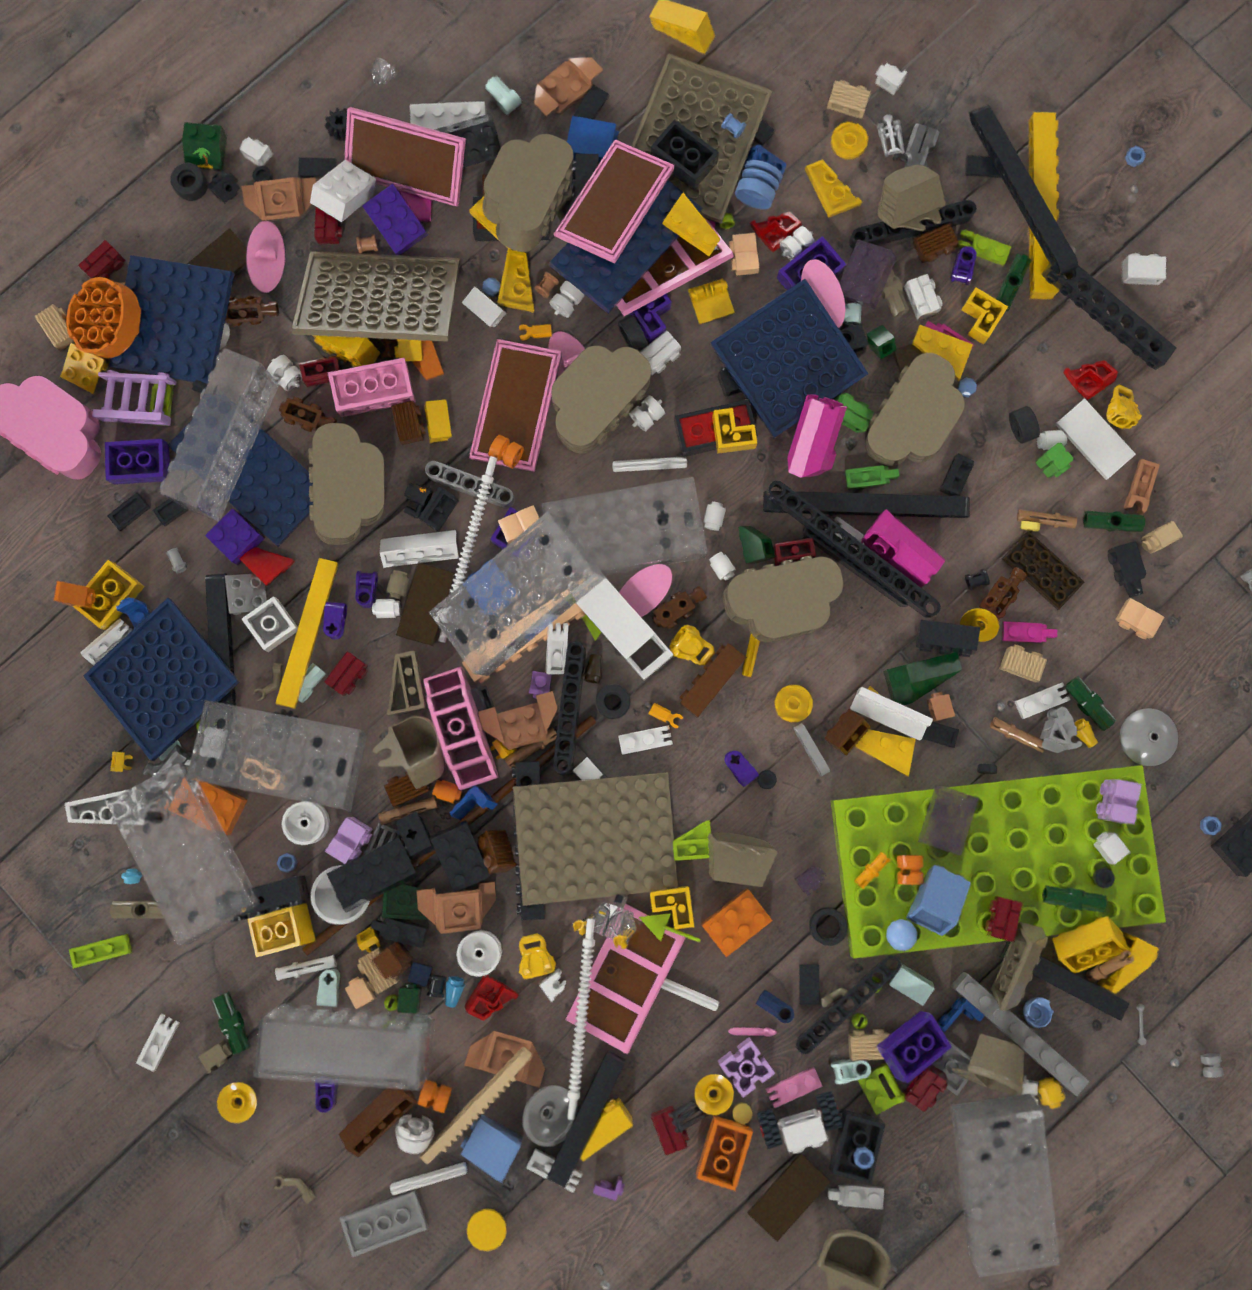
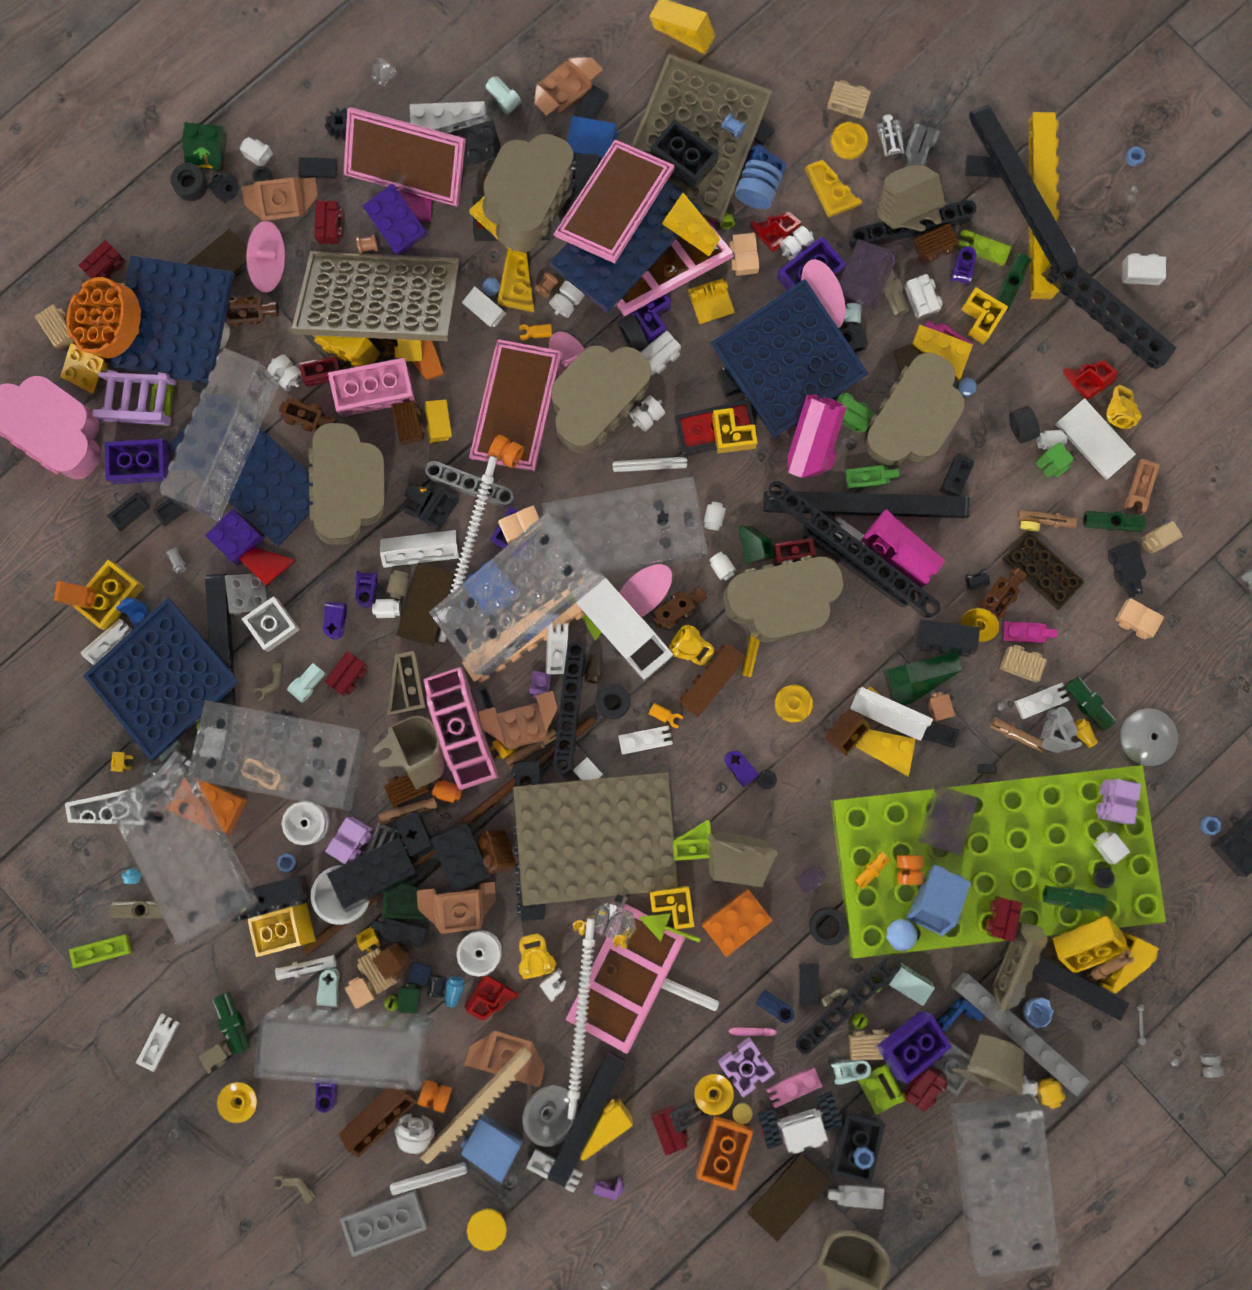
yellow tile [276,558,339,709] -> none
white brick [310,160,376,222] -> none
blue bracket [450,785,498,820] -> none
light grey beam [793,723,830,776] -> none
dark green brick [866,325,897,359] -> none
white brick [875,63,907,95] -> none

